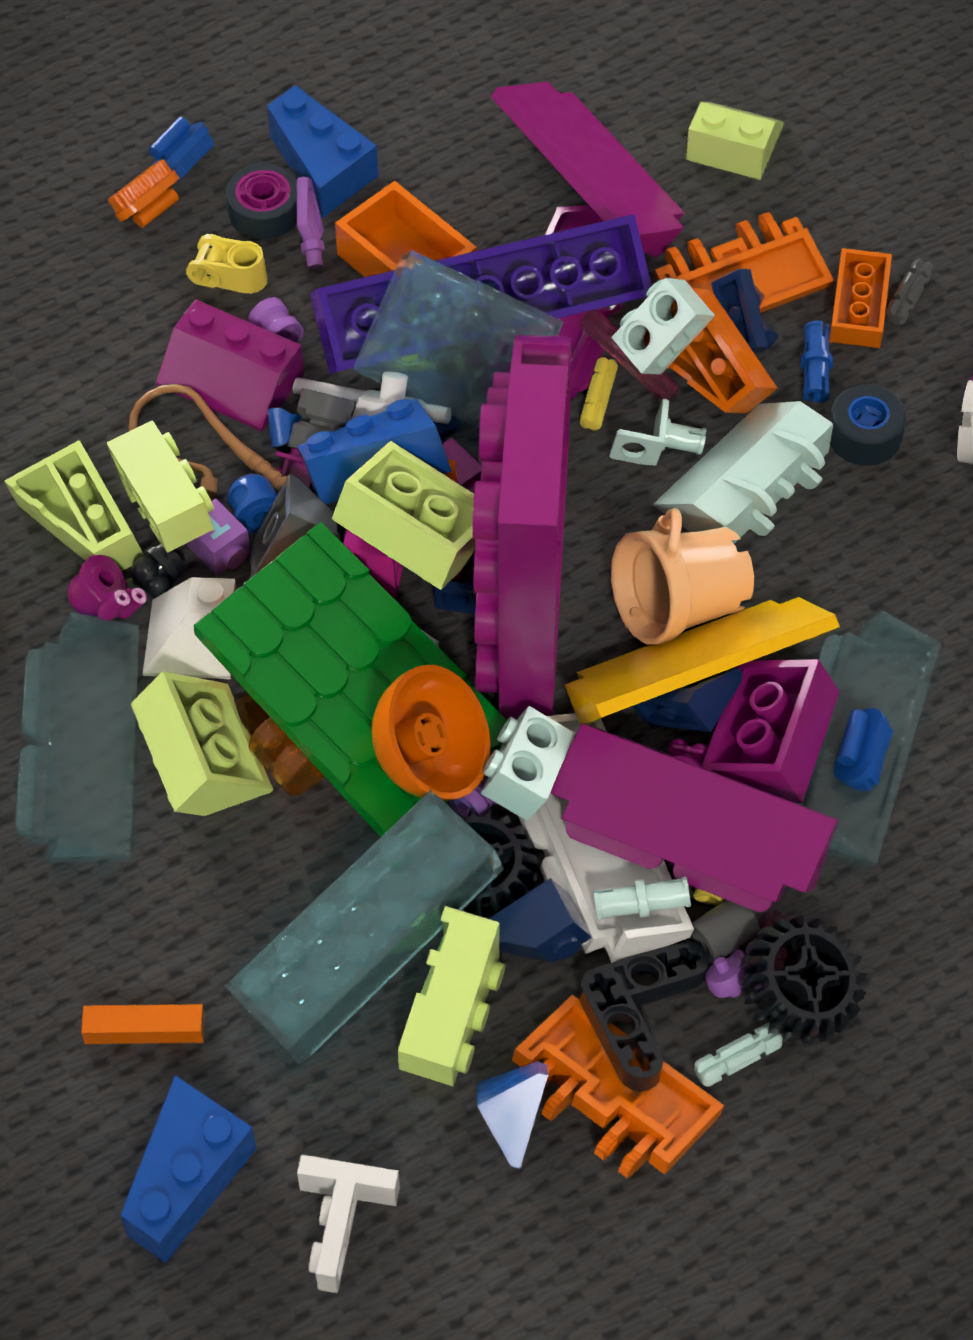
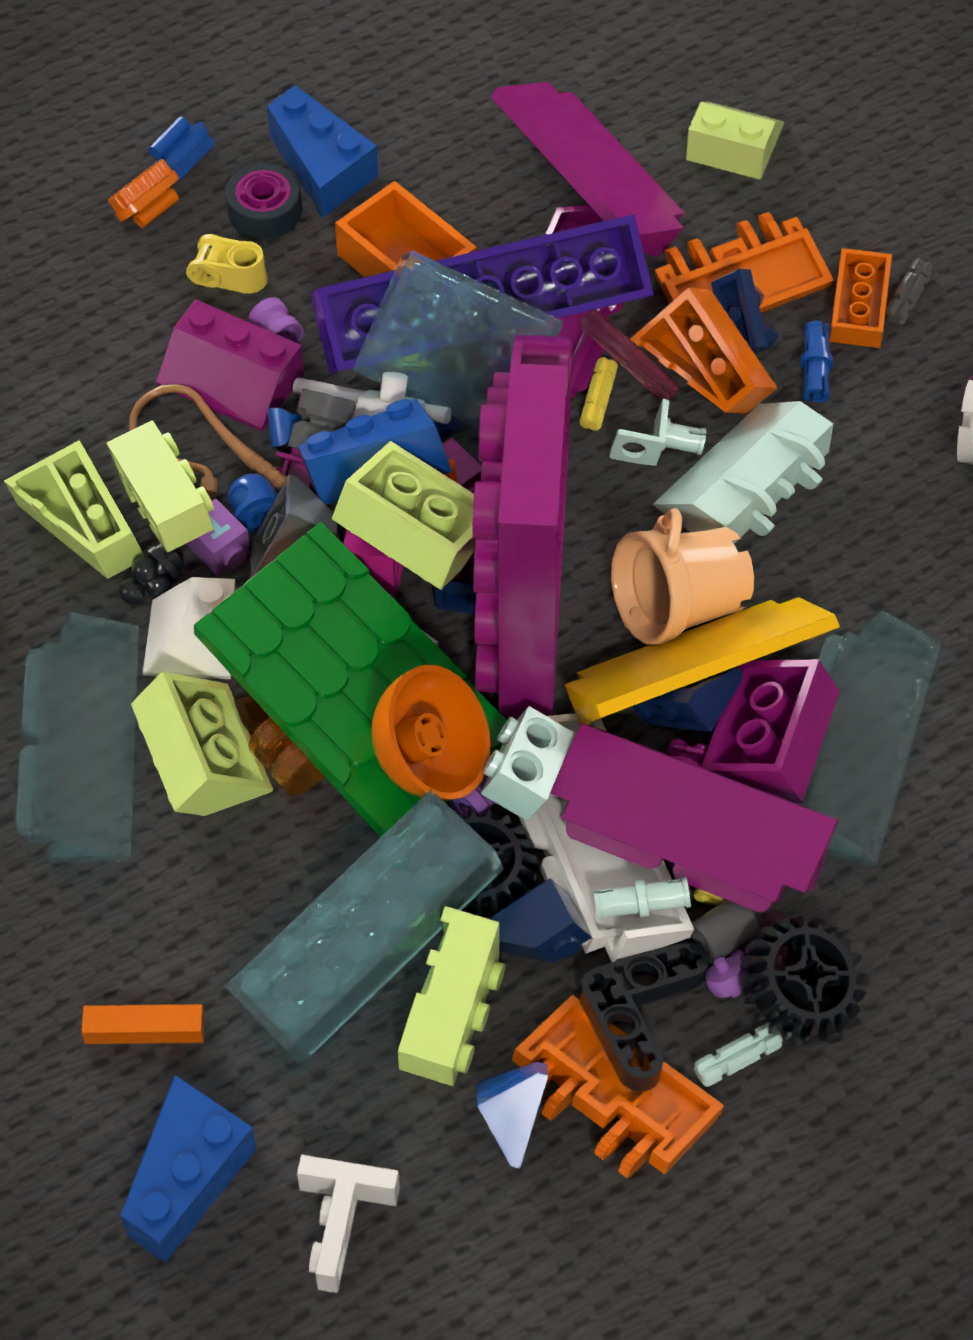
magenta piece [67,555,147,621] -> none
medium lavender piece [297,177,325,269] -> none
light aqua brick [611,278,715,375] -> none
black wheel [829,385,906,466] -> none
blue piece [833,708,894,792] -> none

